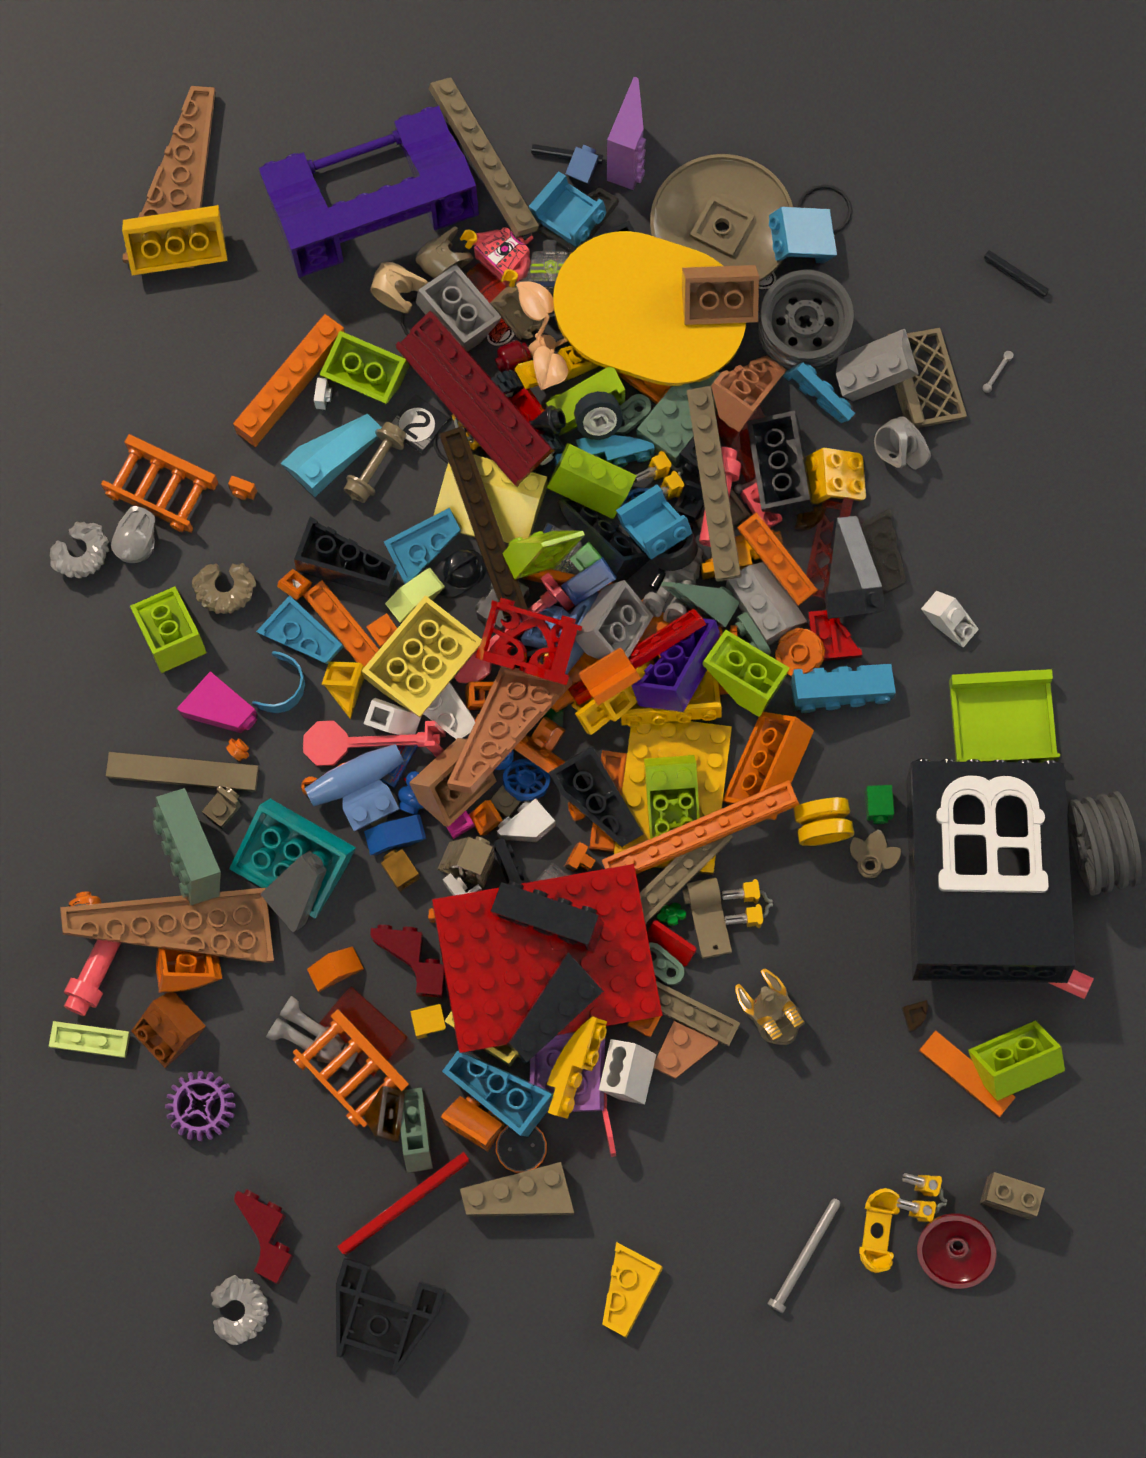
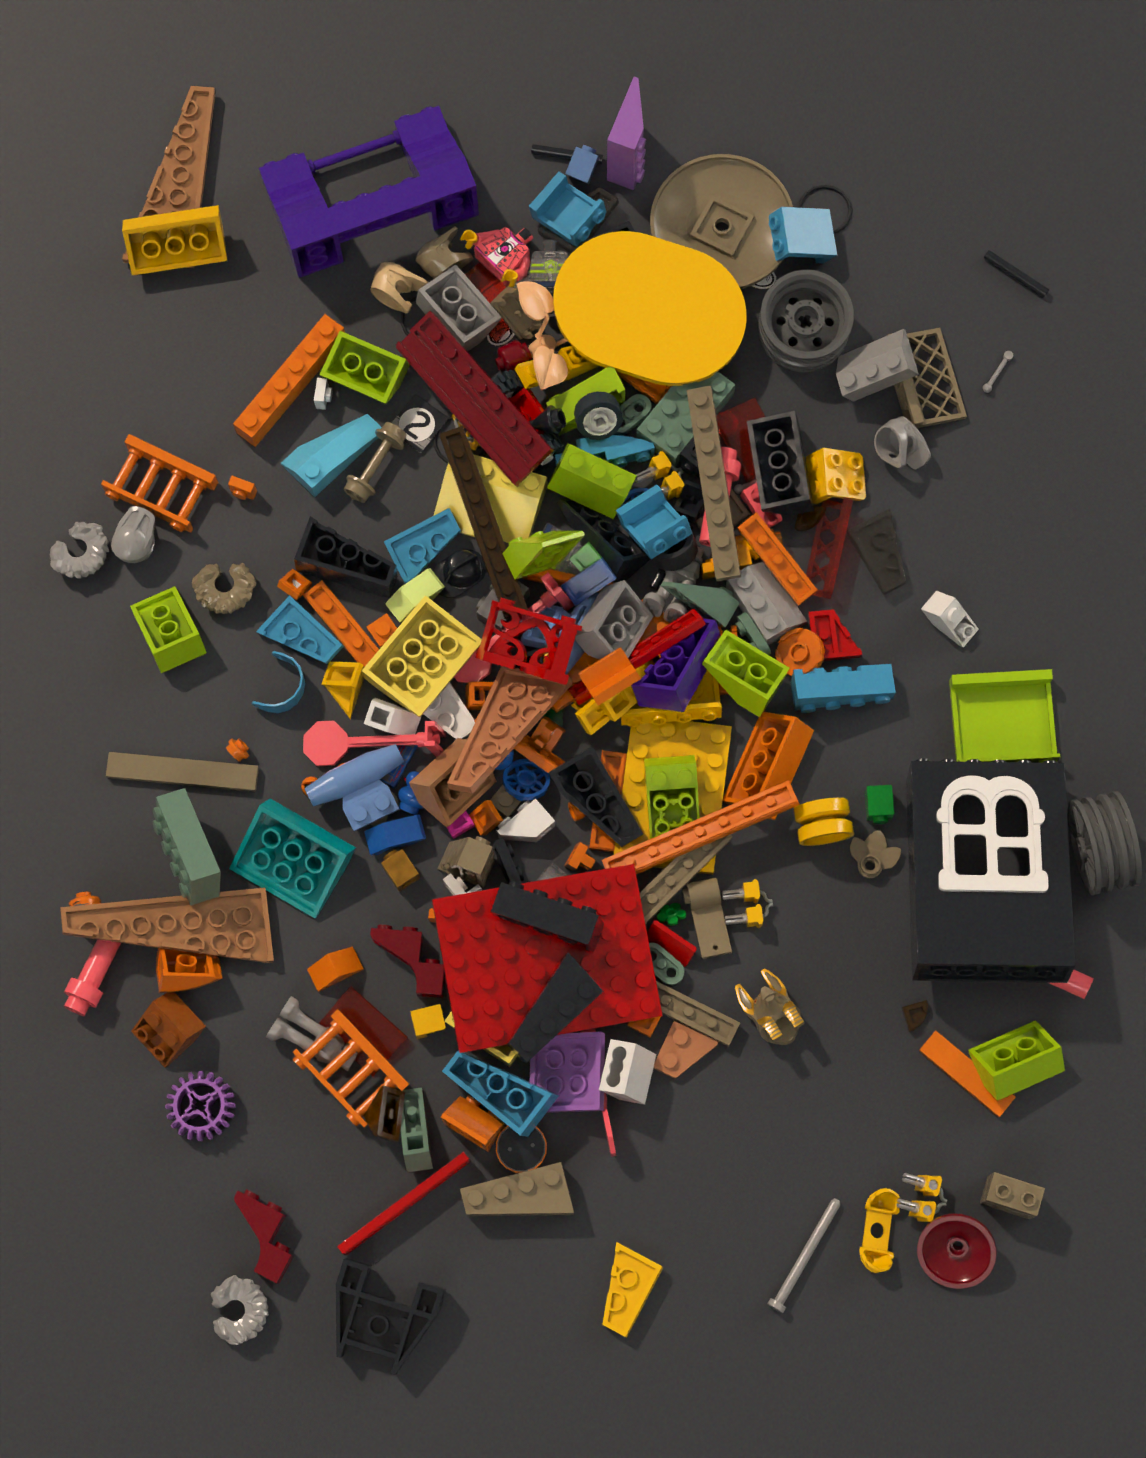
yellowish green plate [49,1021,130,1058] -> none
dark pink slope [177,672,258,733] -> none
dark tan bracket [202,786,242,829] -> none
dark grey slope [260,851,327,932] -> none
dark tan plate [429,77,539,237] -> none
yellow slope [547,1017,607,1118] -> none
medium nougat slope [682,265,759,325] -> none
nougat wedge [711,355,787,432] -> none
dark azure wing [783,362,855,423] -> none
black wedge [825,516,886,619] -> none

